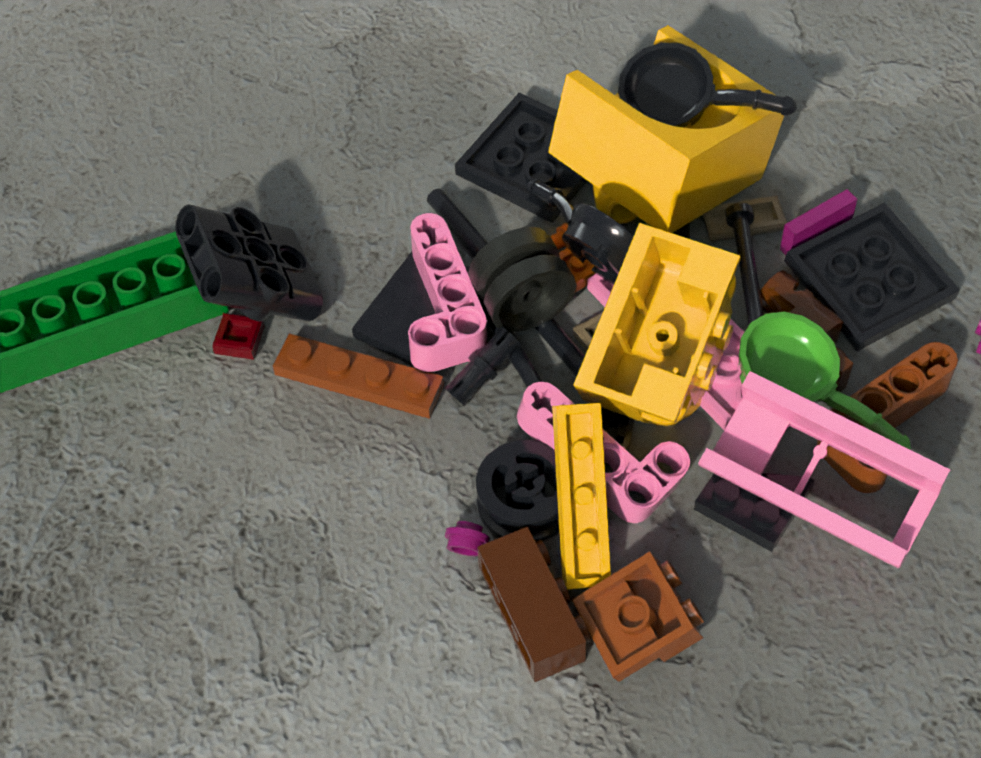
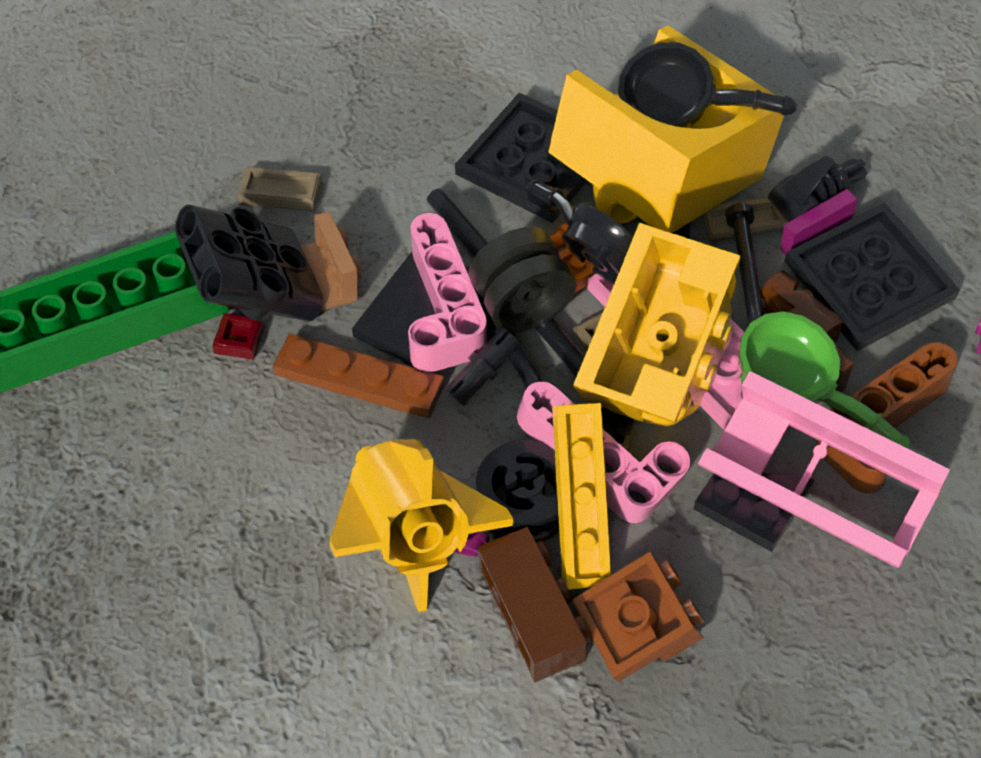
none -> dark tan tile [237,167,322,211]
none -> medium nougat bracket [301,211,362,311]
none -> yellow brick [330,439,513,612]
none -> black piece [768,156,867,222]

